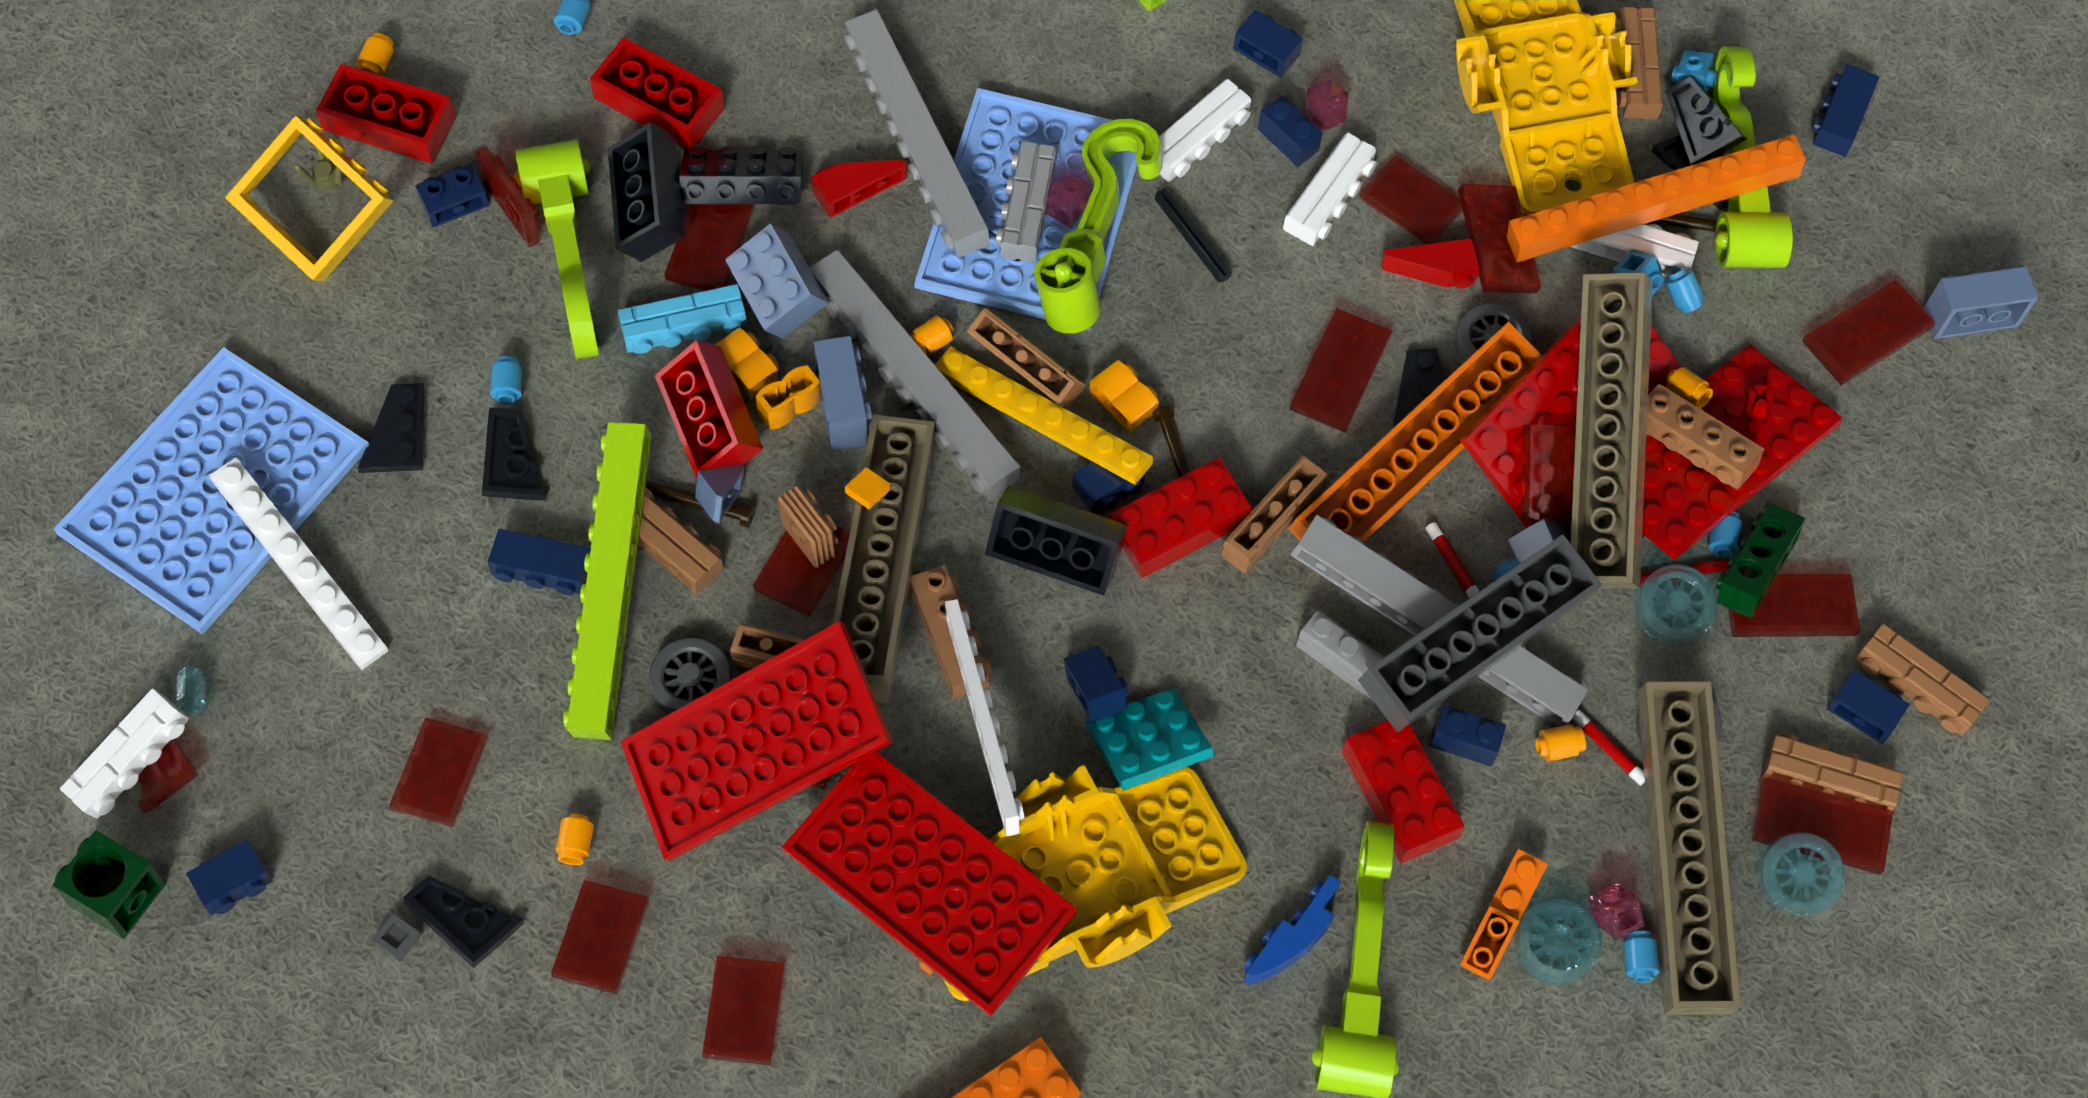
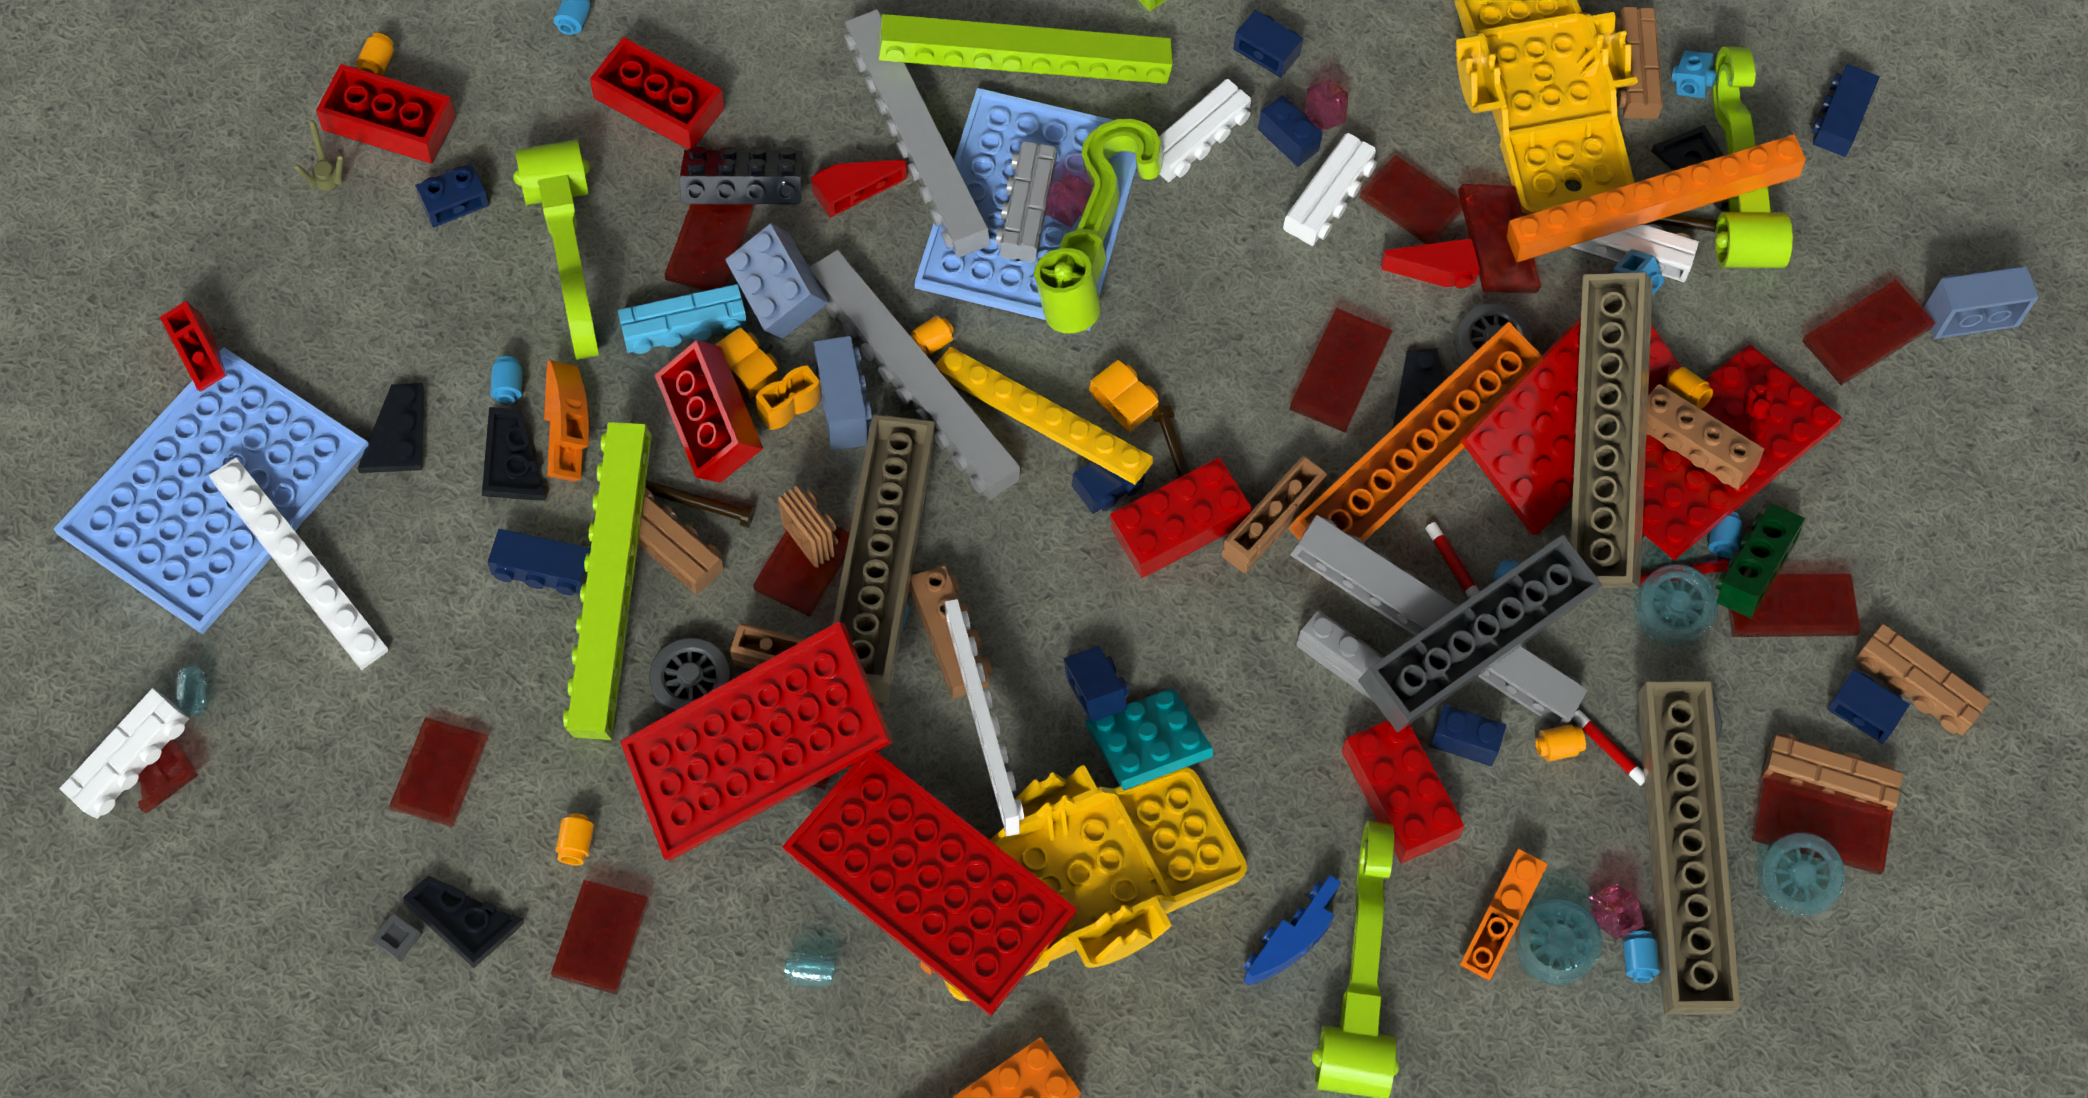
dark green brick [53,830,166,940] -> none
dark blue brick [186,839,272,916] -> none
yellow window [225,116,394,282] -> none
clear red plate [476,147,540,248] -> none
black brick [608,122,685,262] -> none
sand blue slope [695,464,745,523] -> none
clear red plate [702,956,785,1065] -> none
light orange tile [845,467,890,510] -> none
medium nougat brick [967,308,1086,409] -> none
black brick [985,485,1128,596] -> none
black axle [1155,188,1232,283] -> none
sand blue slope [1508,518,1571,563] -> none
clear red plate [1522,424,1576,521] -> none
dark azure brick [1664,266,1704,313] -> none
black wing [1665,77,1747,165] -> none
none -> red slope [160,301,227,392]
none -> orange slope [544,360,589,482]
none -> clear light blue brick [784,952,835,989]
none -> lime brick [879,14,1173,84]

